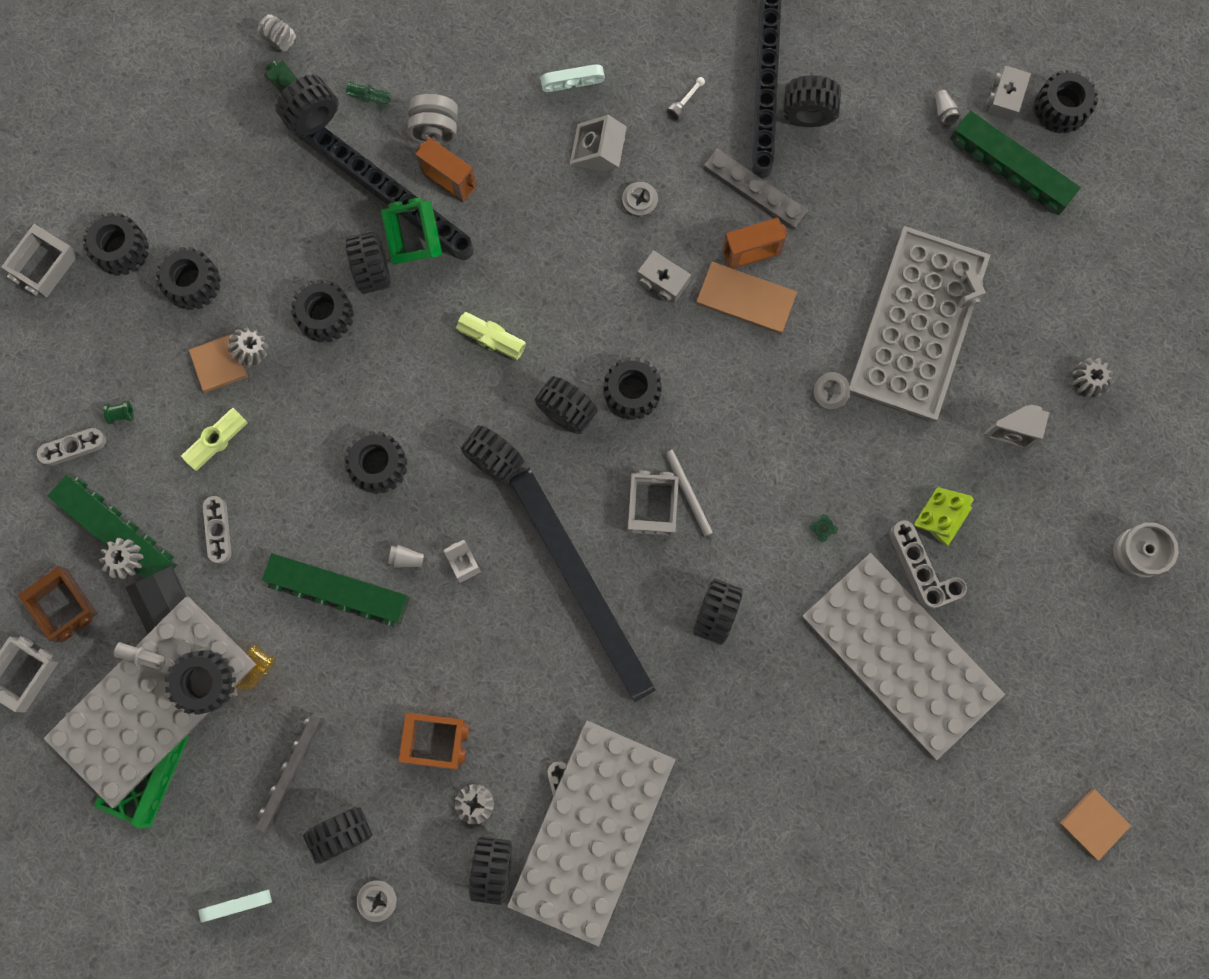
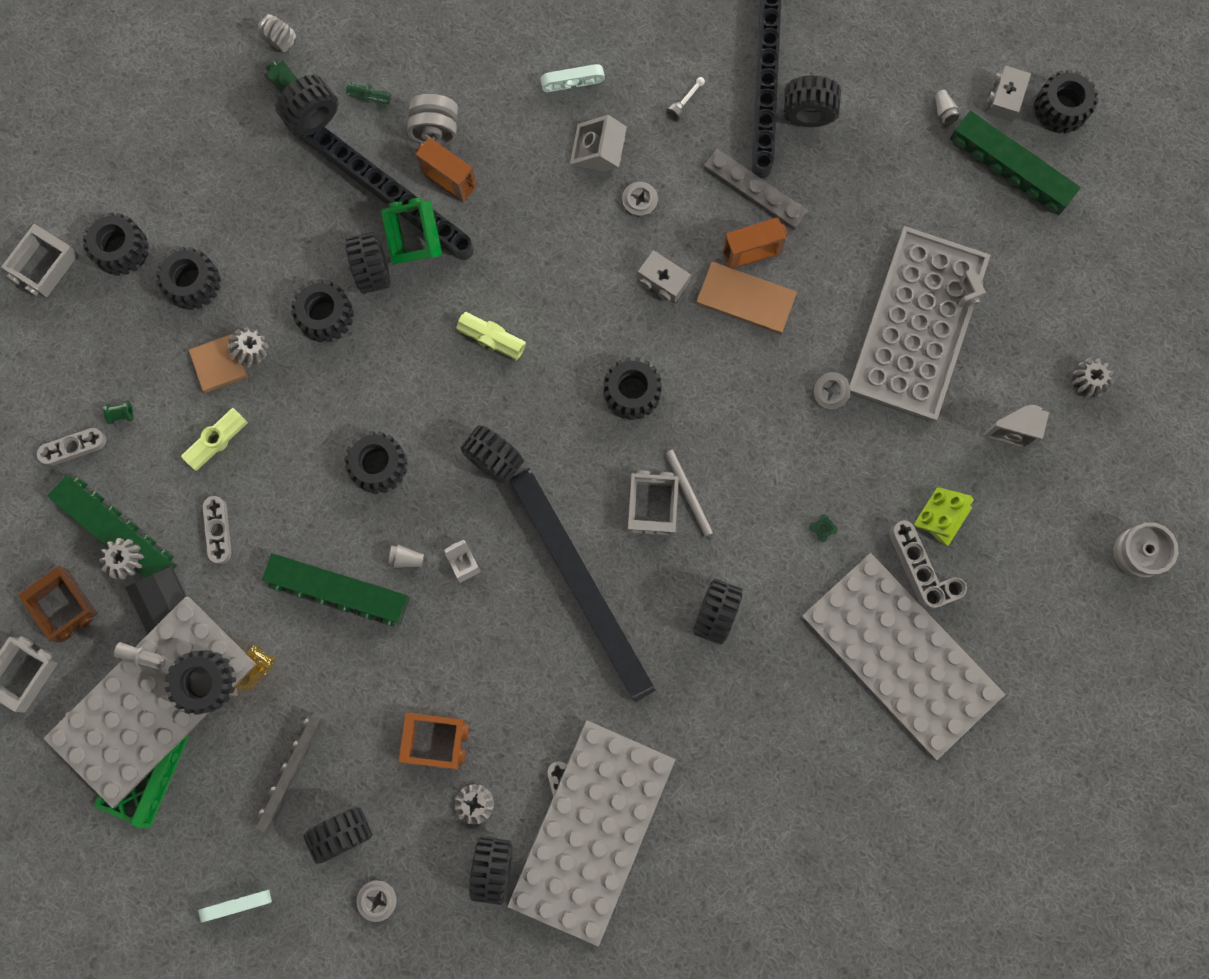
black tyre [534,376,598,434] -> none
medium nougat tile [1059,789,1131,861] -> none

